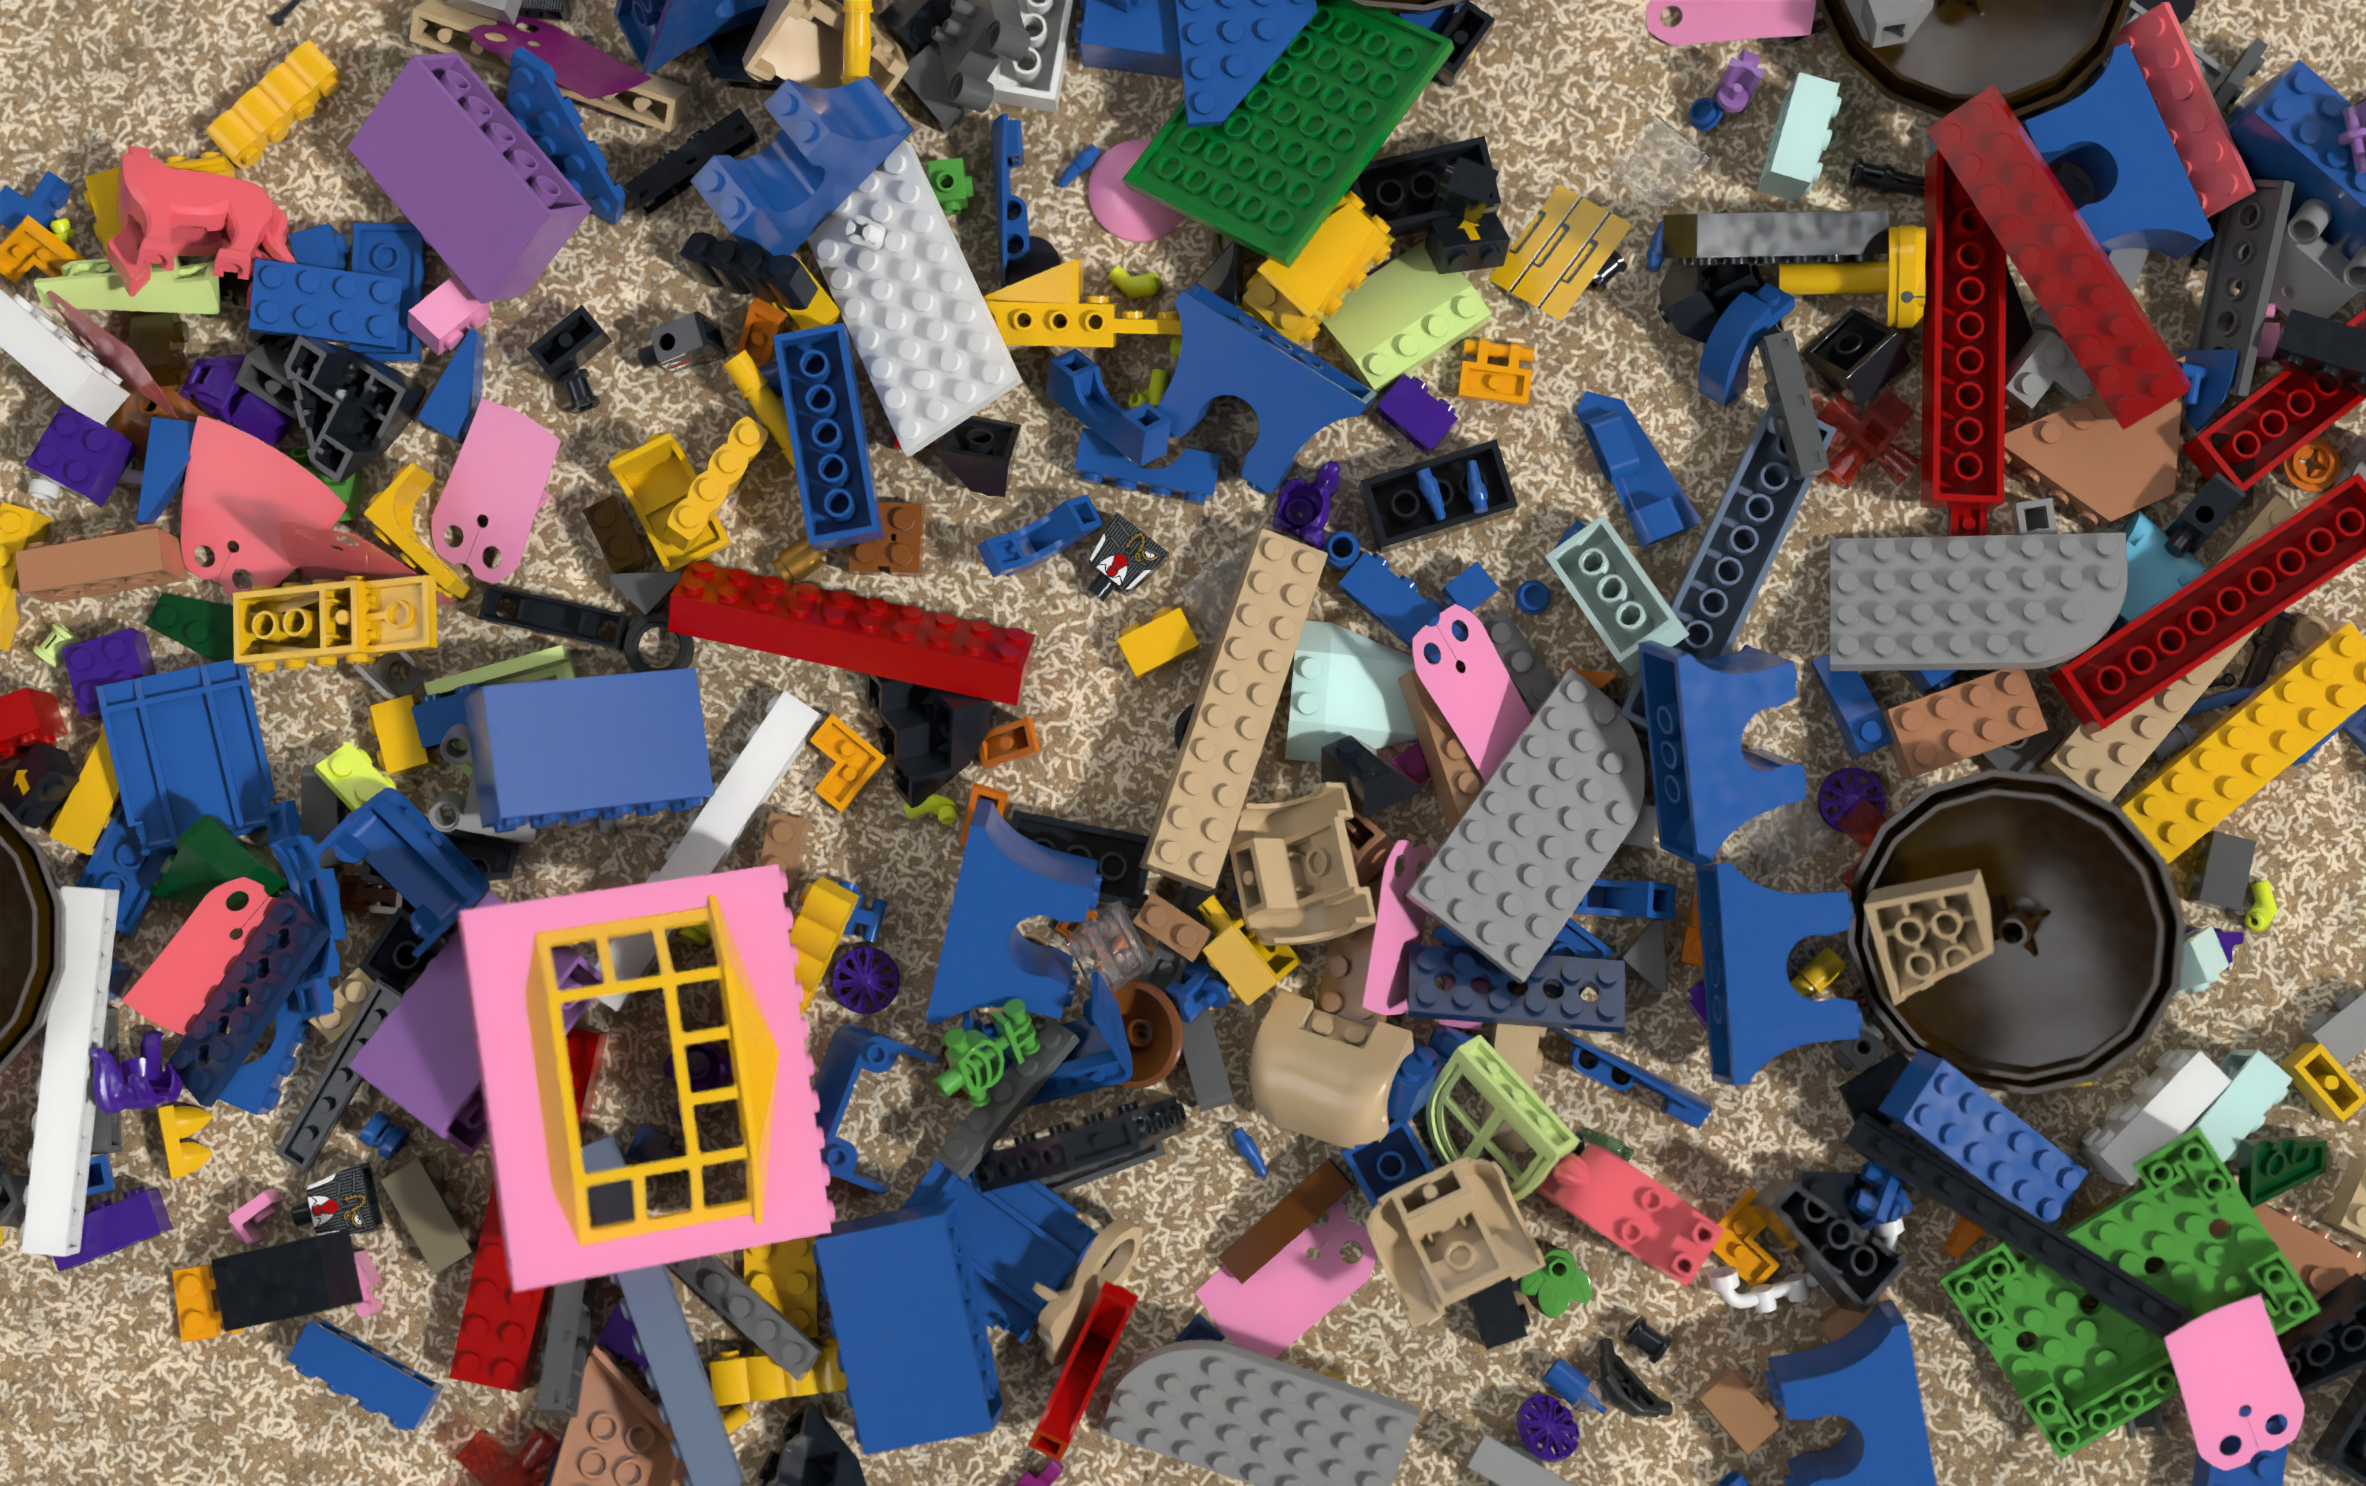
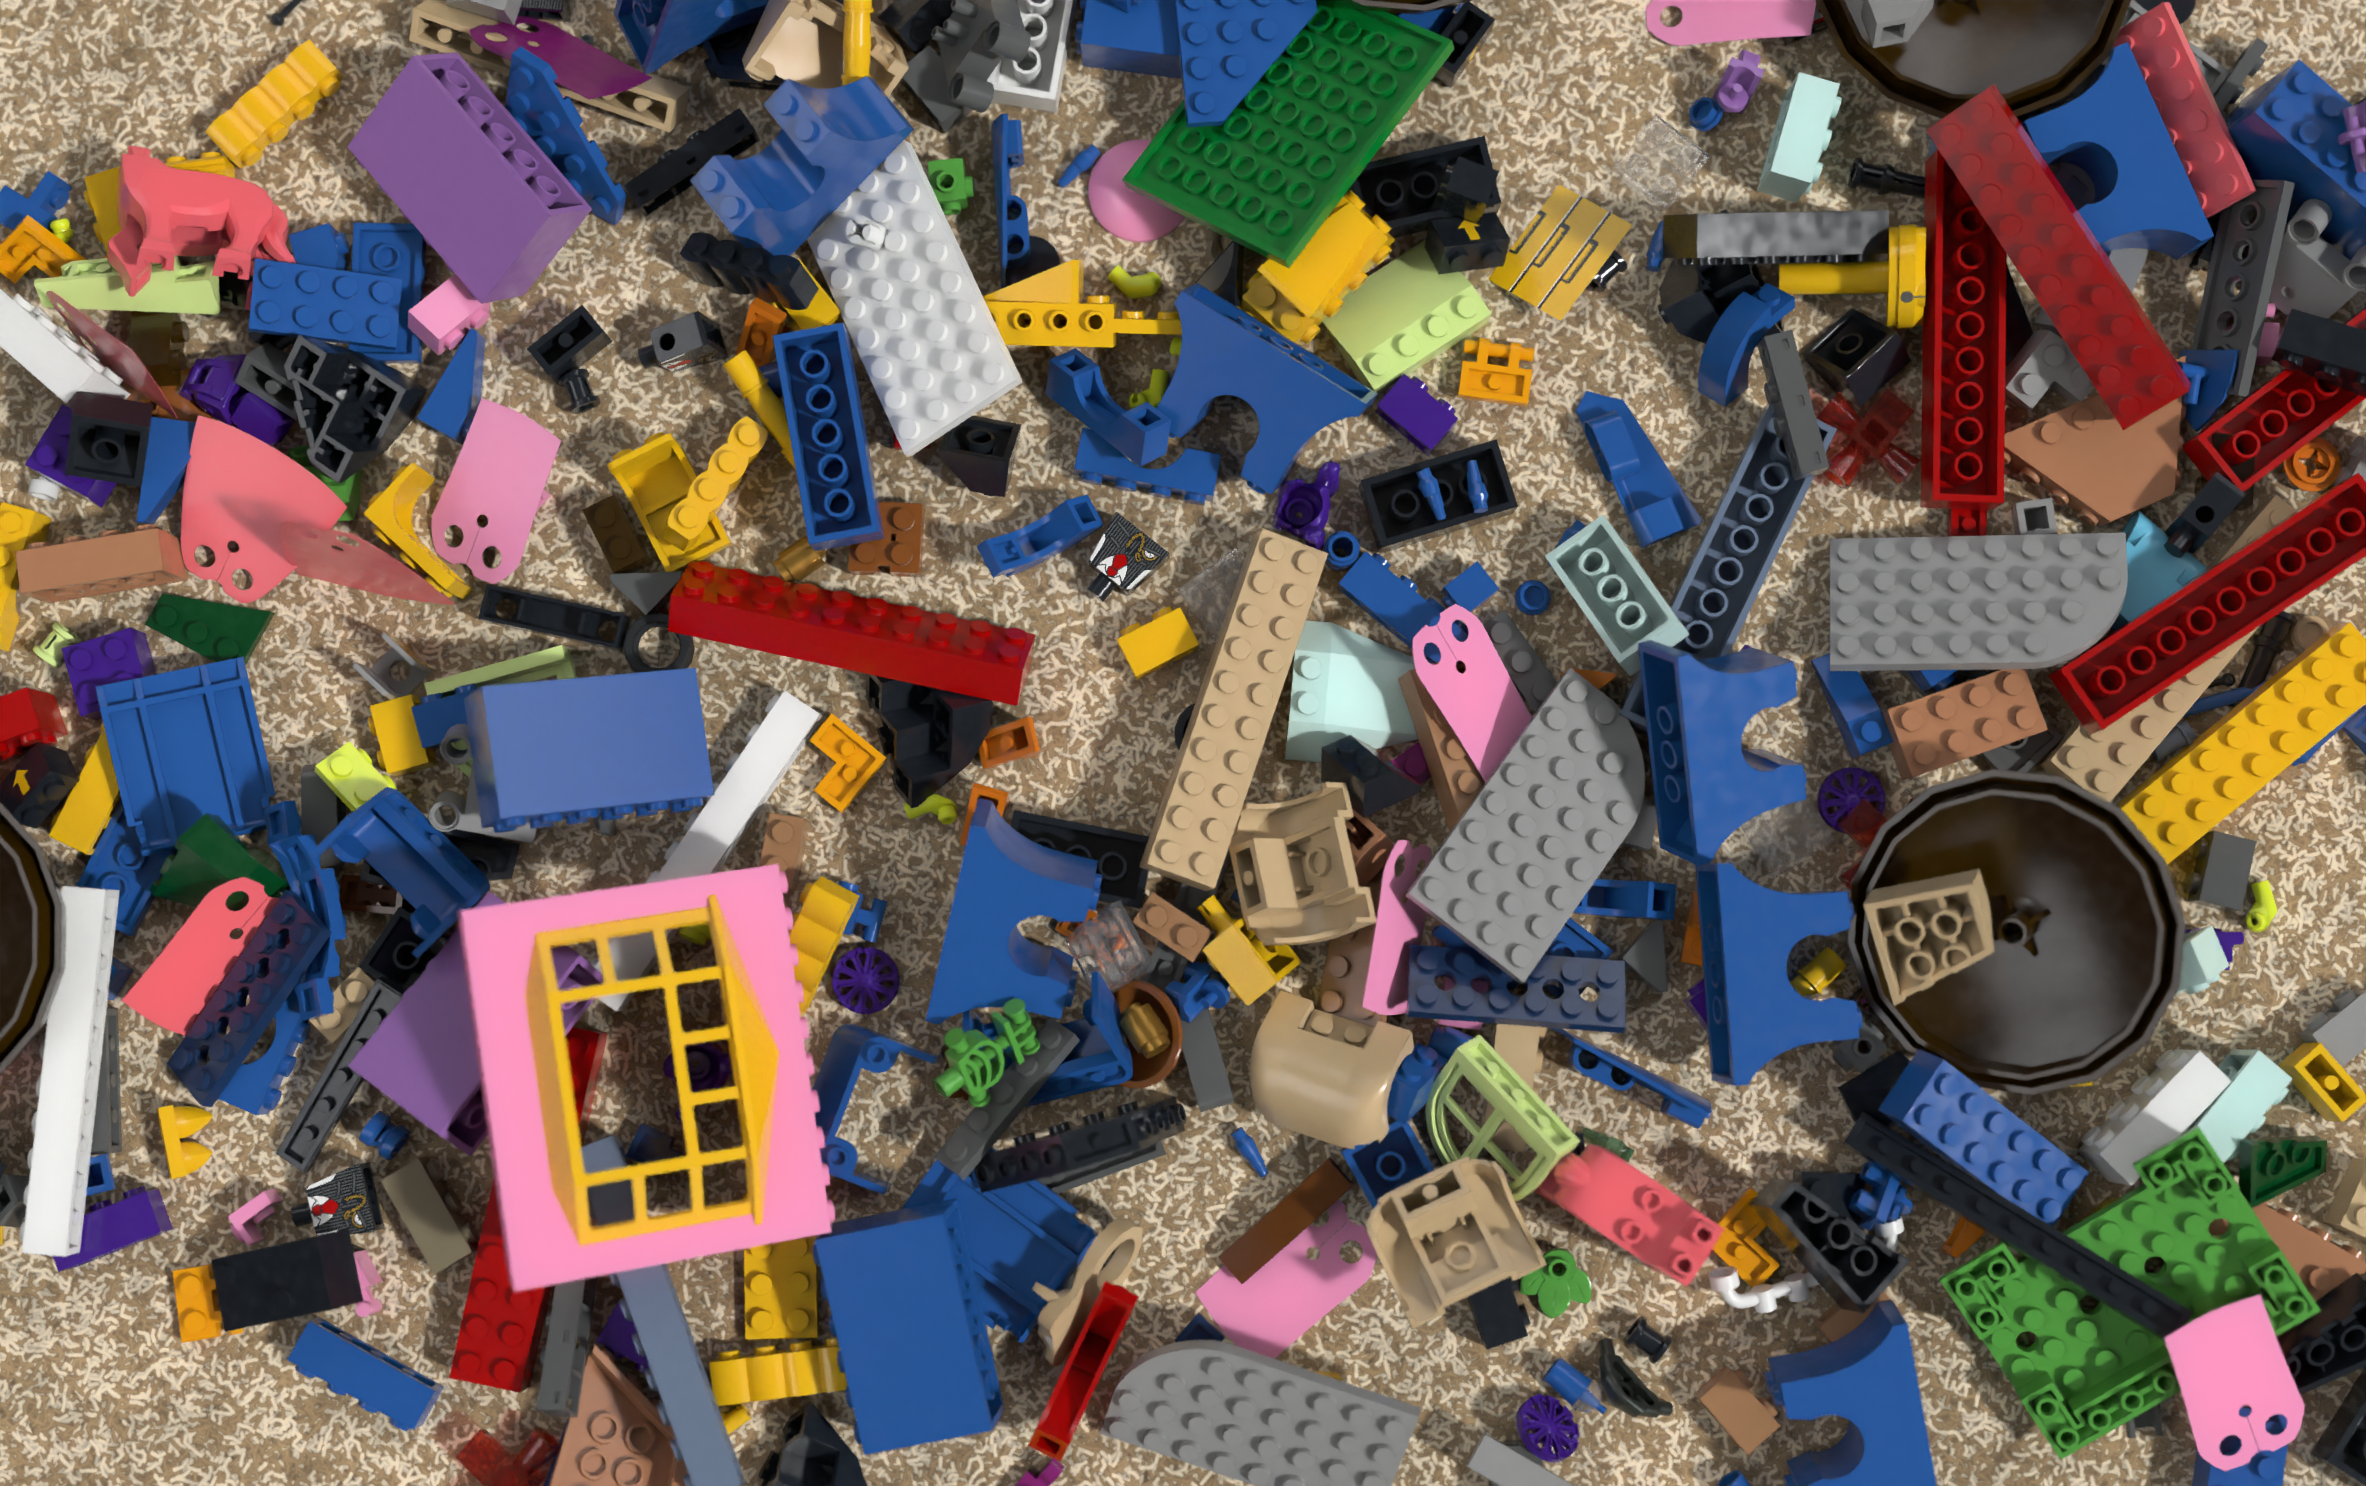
dark purple hair [89,1030,182,1115] -> none
yellow wedge [233,575,437,673] -> none
dark grey plate [667,1254,824,1380] -> none
none -> black slope [65,392,153,487]
none -> pearl gold brick [1119,1002,1170,1058]

